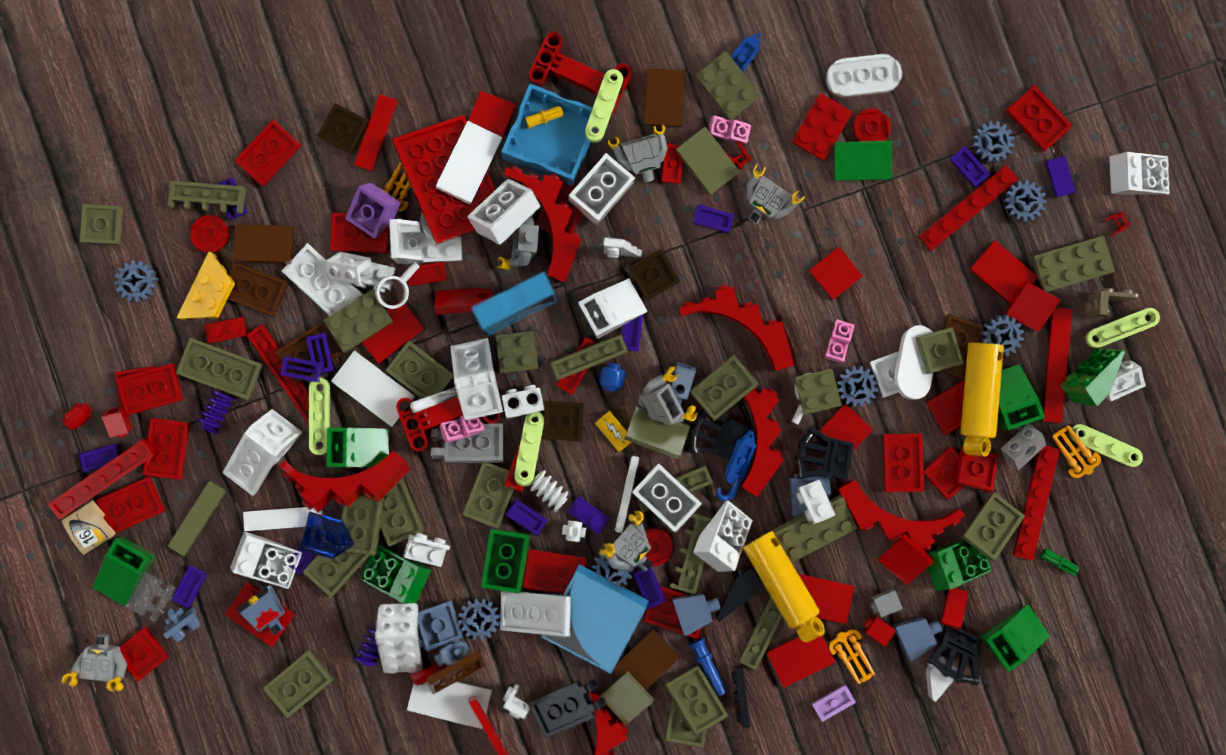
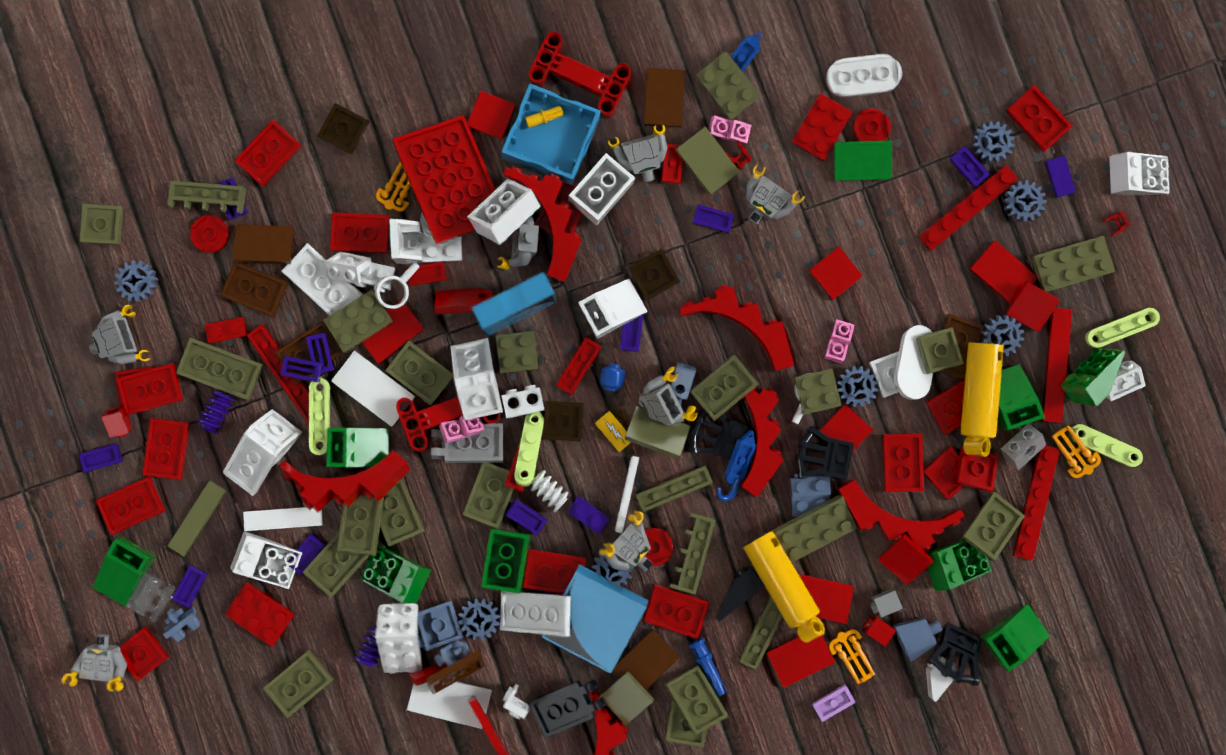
red plate [48,439,156,520] -> none
red brick [62,402,92,430] -> none
tan slope [62,500,116,555] -> none
yellow wing [177,252,235,320] -> none
sand blue torso [237,585,285,635] -> none
clear blue tile [299,511,354,559] -> none
medium lavender slope [345,183,401,238] -> none
red tile [354,94,398,172] -> none
white bracket [403,533,450,567] -> none
white axle [410,387,458,412] -> none
white tile [435,121,502,205] -> none
olive tile [550,335,628,381] -> none
white gear [562,520,586,542] -> none
yellowish green plate [585,69,623,143] -> none
white wing [604,238,642,258] -> none
white brick [632,464,702,532] -> none
dark purple tile [633,566,666,609] -> none
sand blue torso [672,593,721,636] -> none
white slope [693,501,752,572] -> none
black plate [731,666,750,728] -> none
white bracket [796,480,835,525] -> none
red tile [940,588,969,630] -> none
green axle [1040,547,1079,576] -> none
dark tan bracket [1084,288,1138,319] -> none
none -> light grey torso [89,305,151,365]

